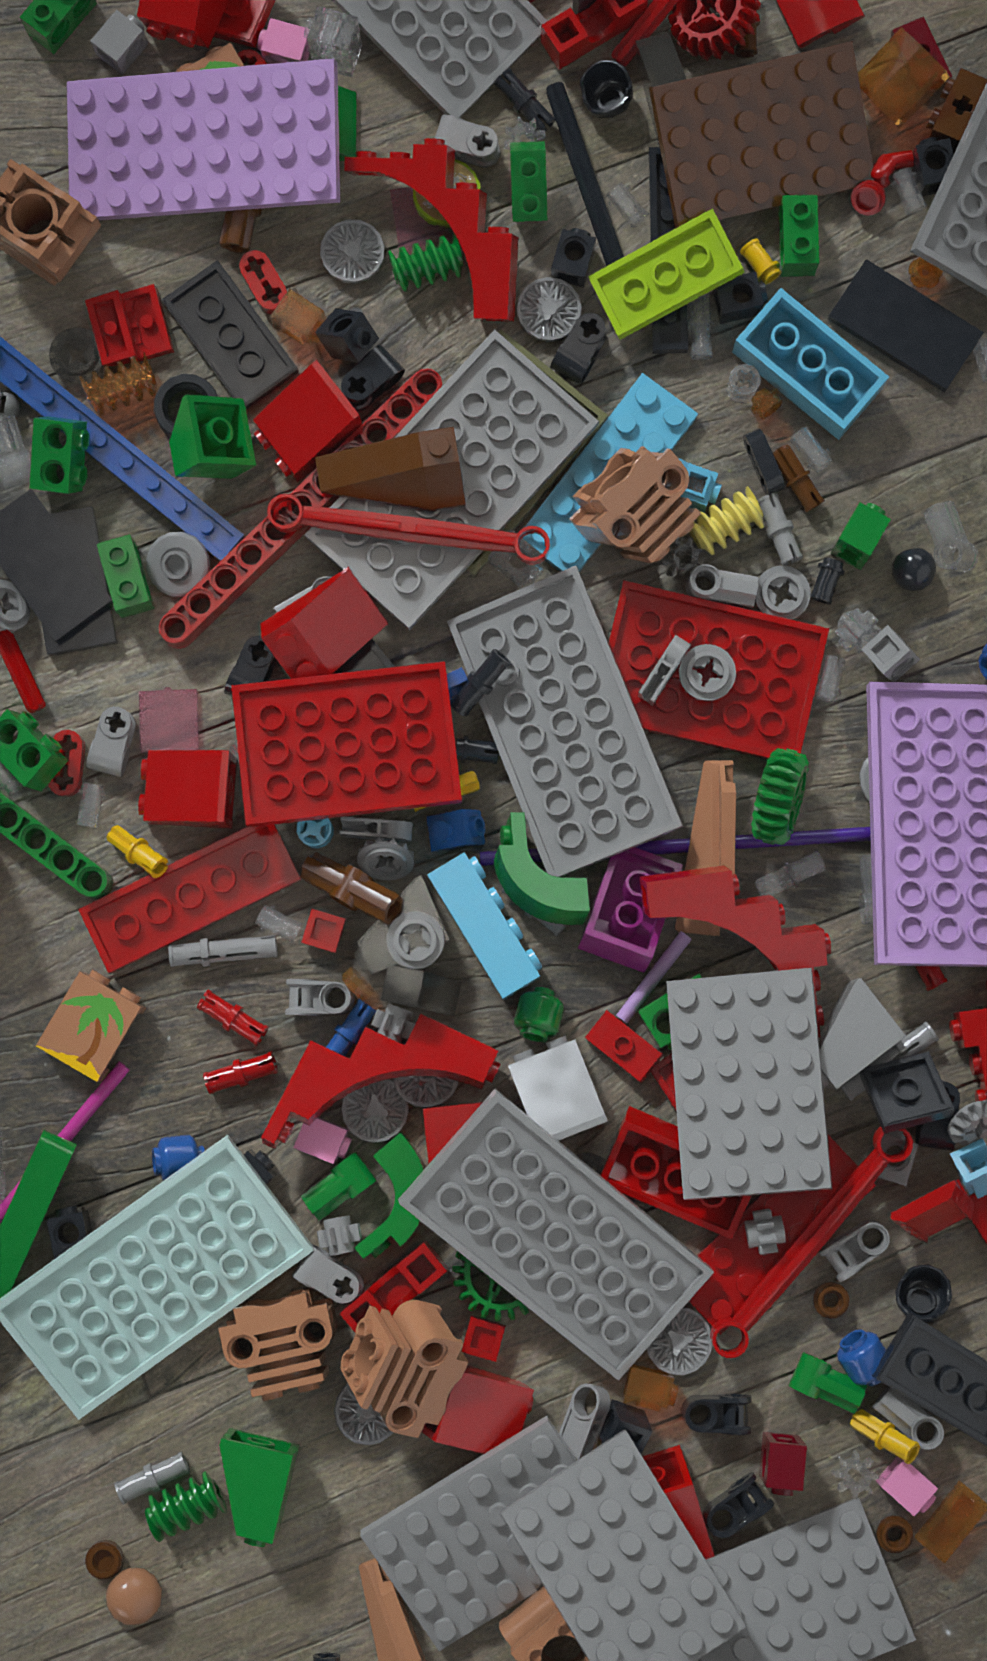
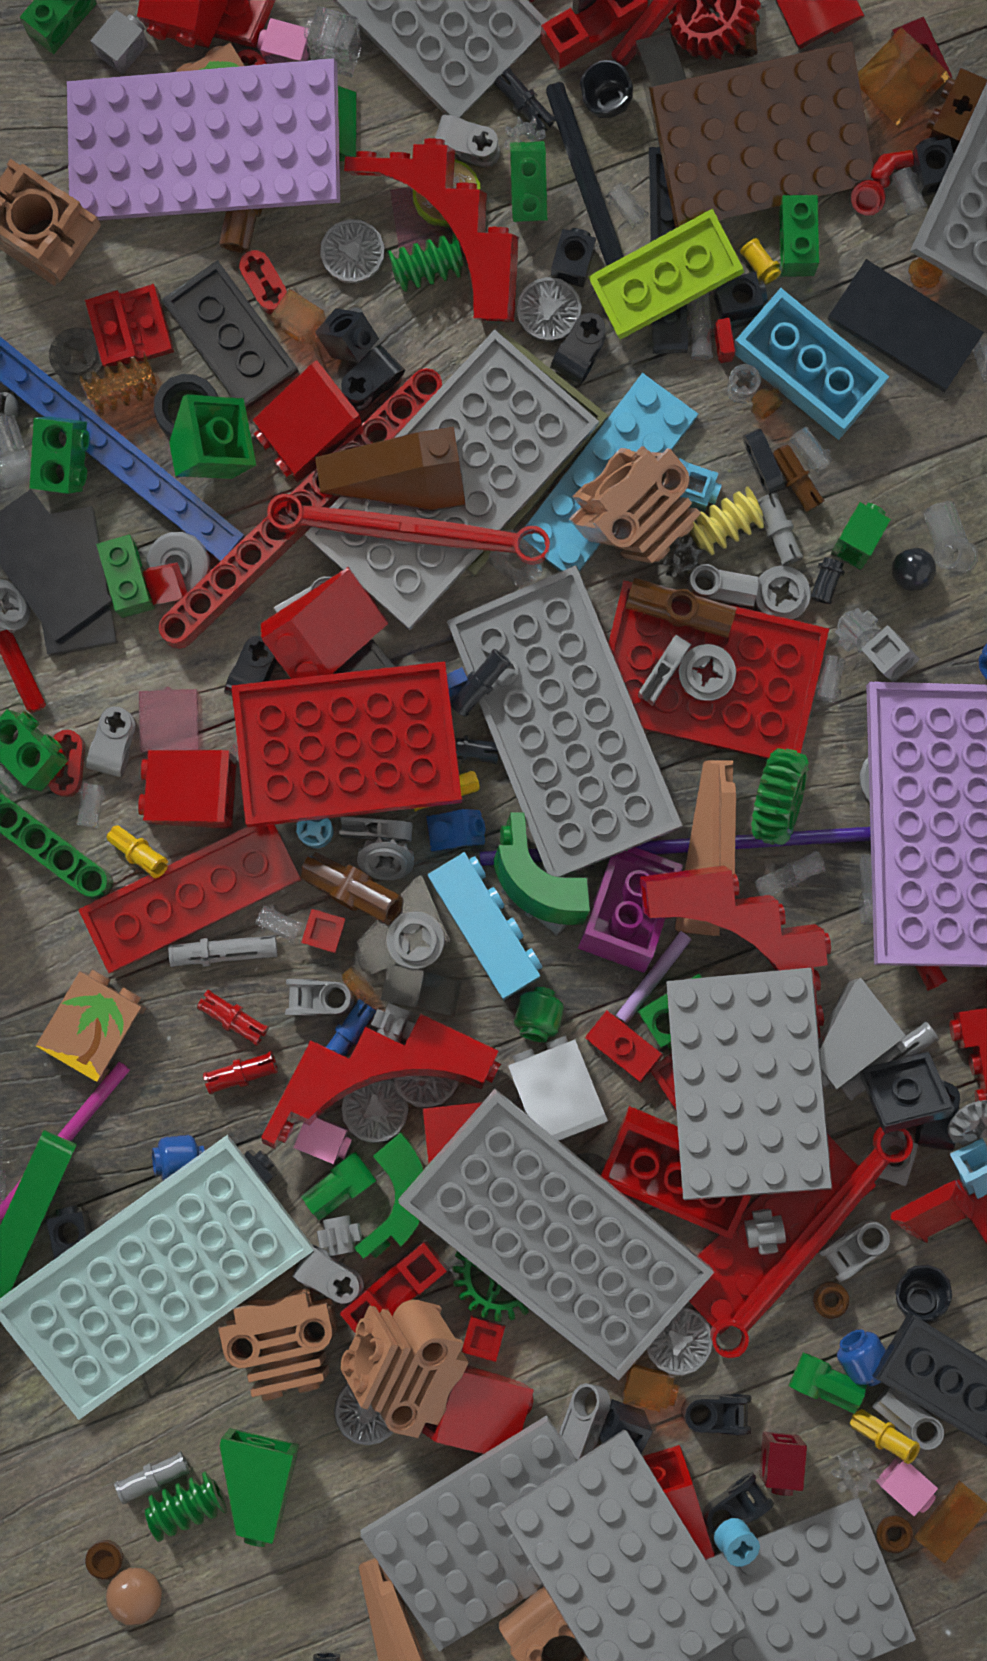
none -> red tile [143,562,188,605]
none -> reddish brown piece [625,578,737,638]
none -> red tile [713,318,735,363]
none -> medium azure wheel [714,1518,760,1567]

